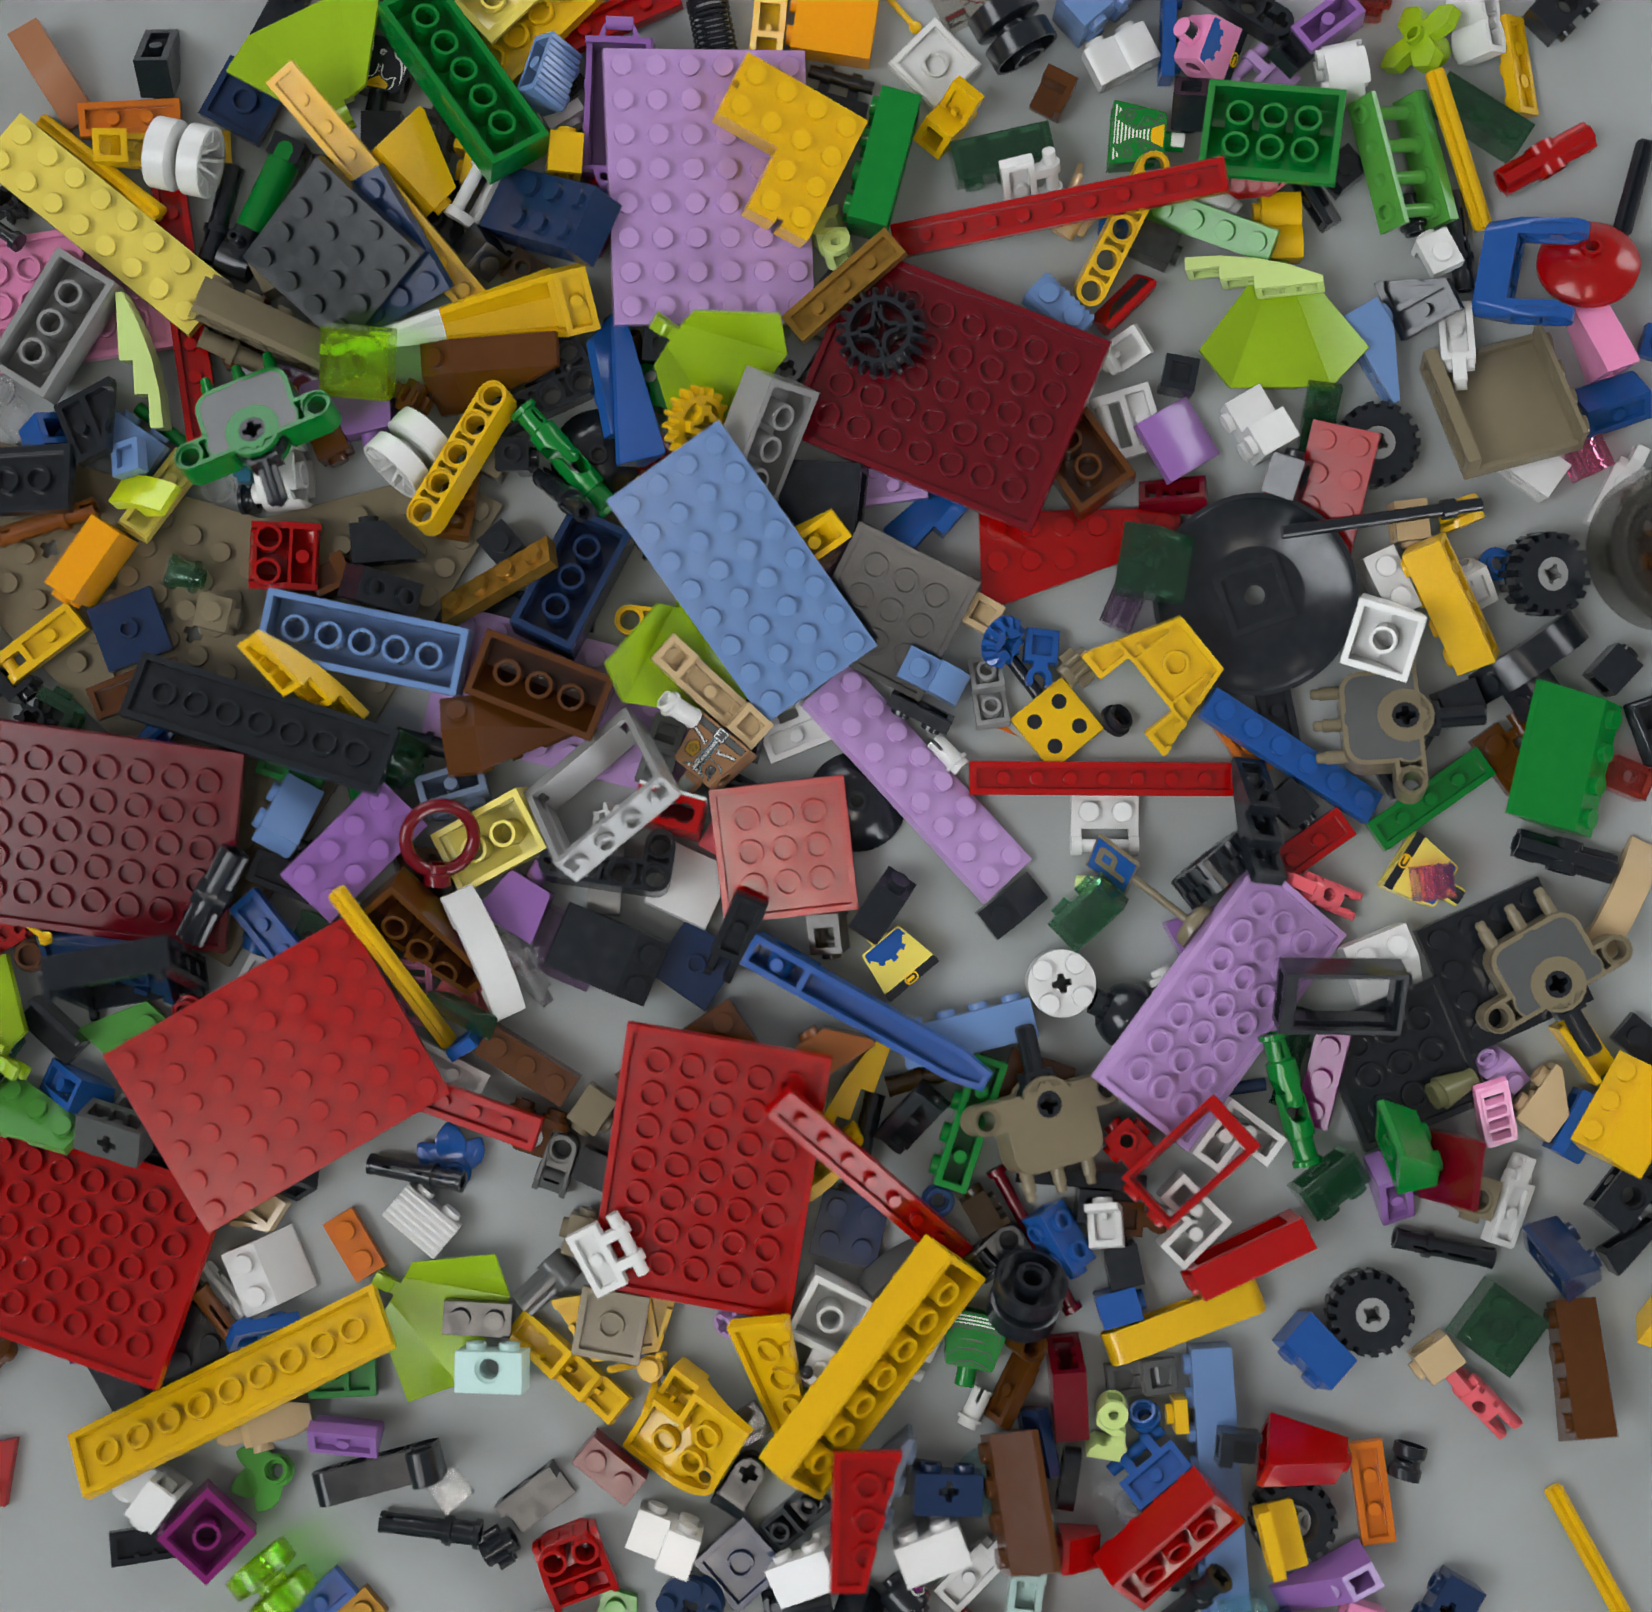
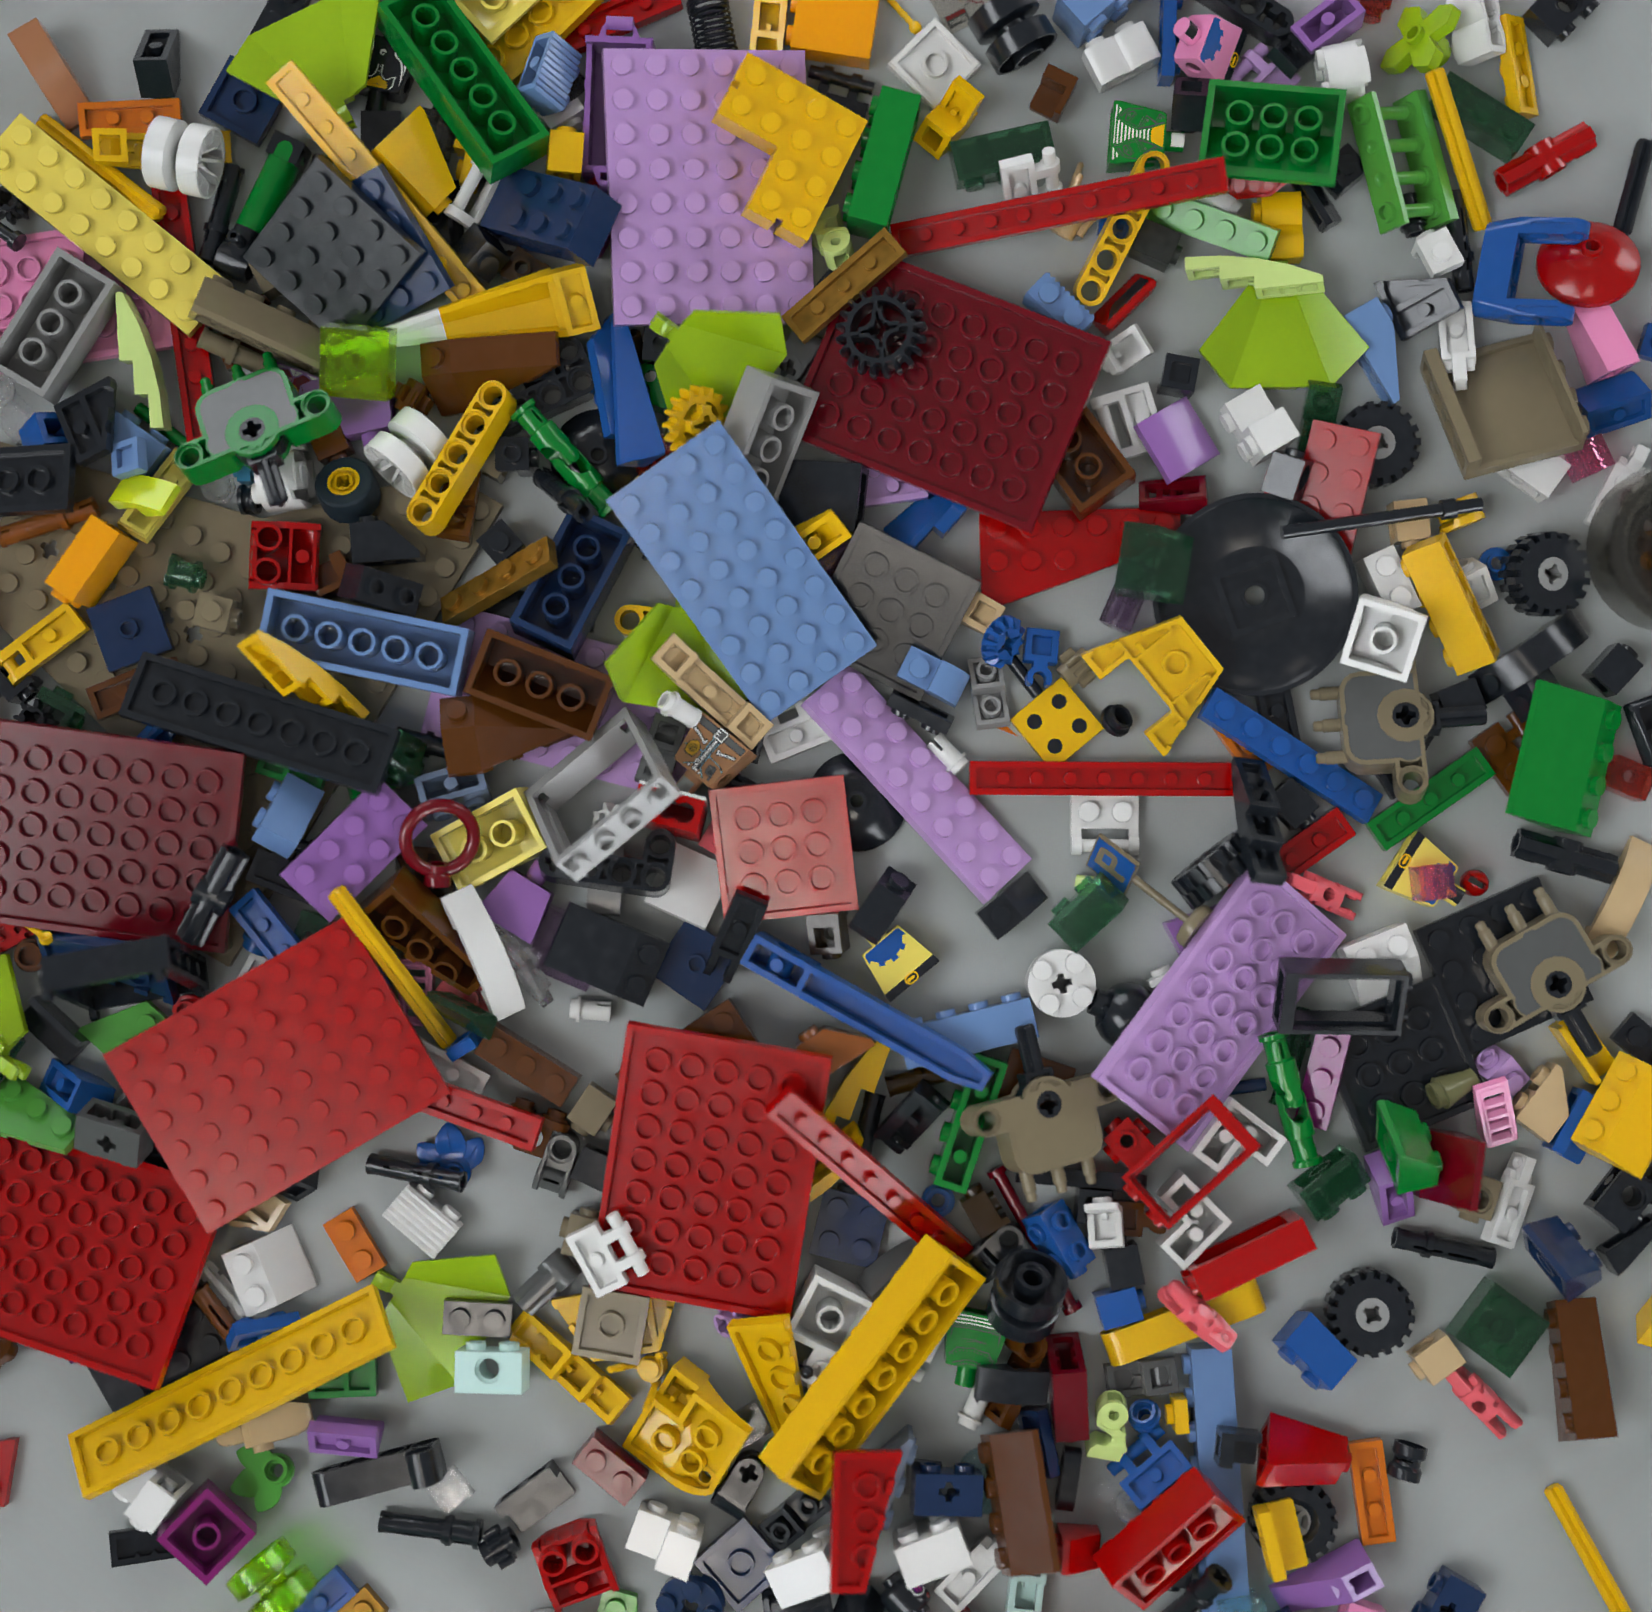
none -> black wheel [314,457,381,524]
none -> white pin [569,995,612,1023]
none -> black slope [973,1364,1050,1405]
none -> coral hinge [1156,1279,1238,1353]
none -> red hinge [1460,870,1489,896]

